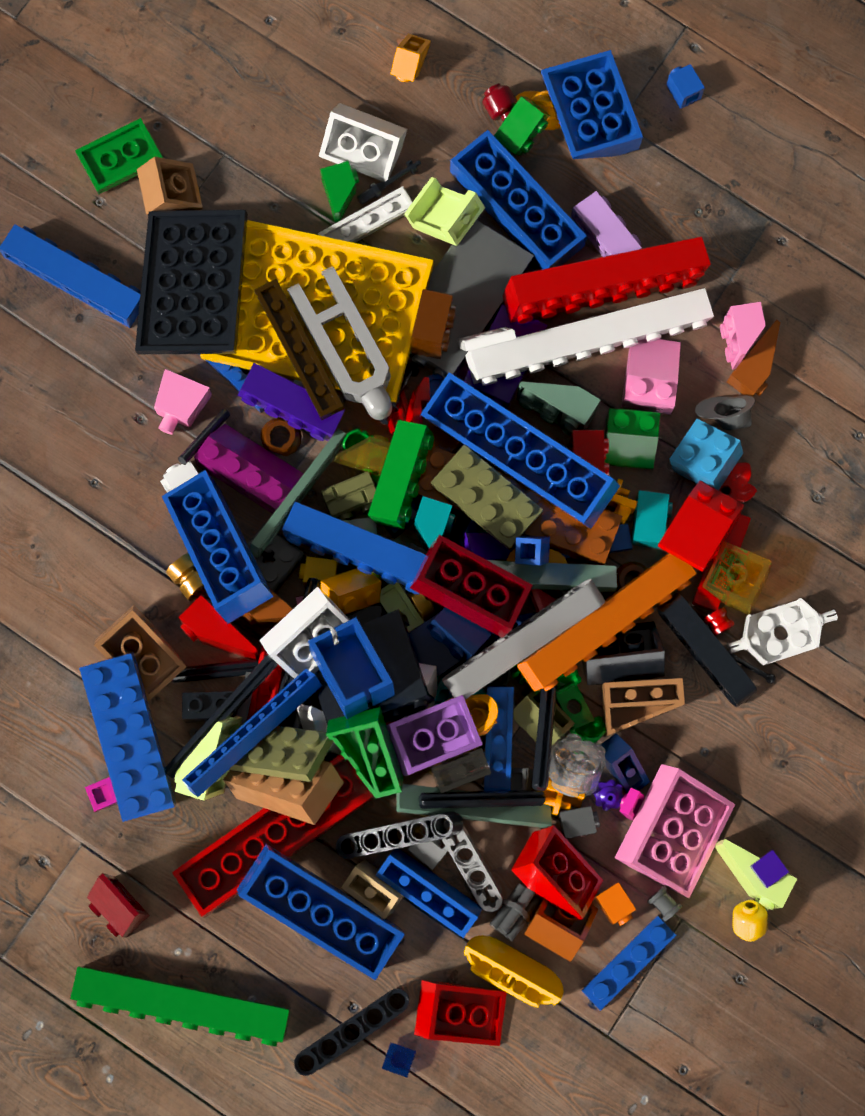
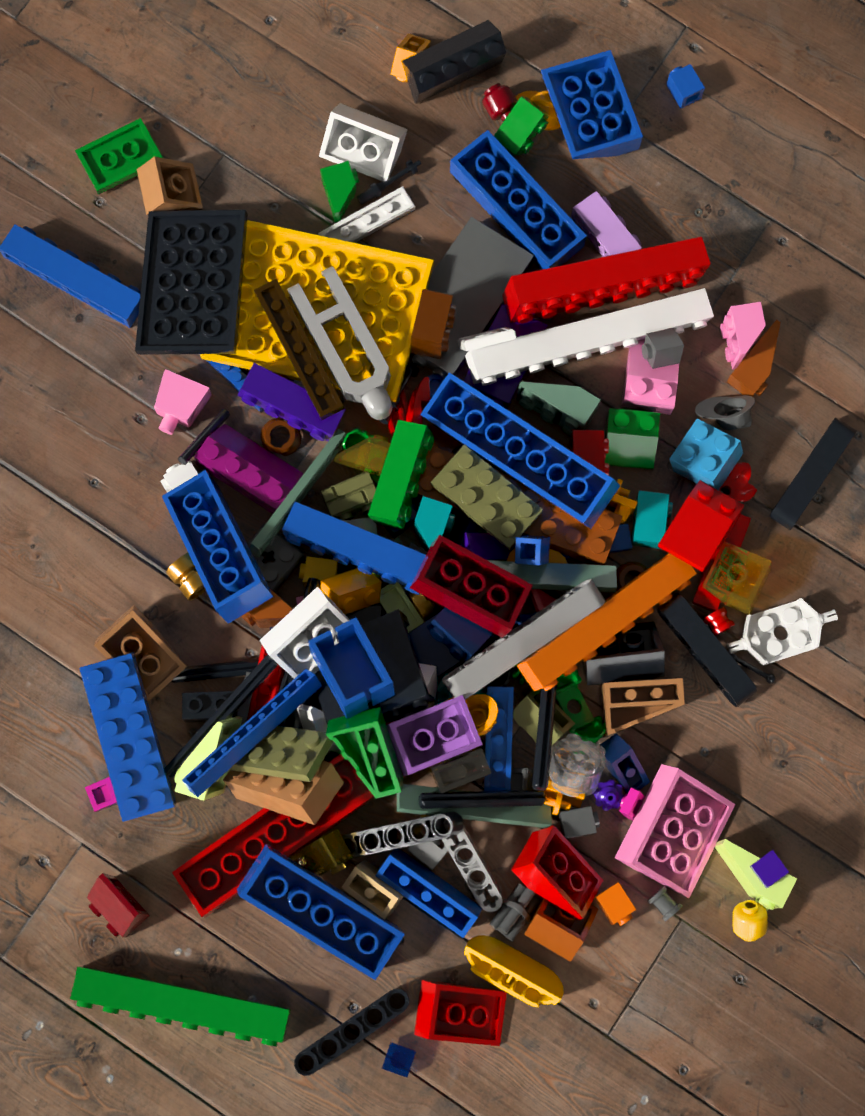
red slope [179,595,260,659] -> none
yellowish green panel [405,177,485,246] -> none
blue plate [581,916,676,1011] -> none
none -> clear yellow slope [289,829,353,876]
none -> black slope [402,20,506,104]
none -> dark grey brick [642,328,684,369]
none -> black beam [769,417,857,530]

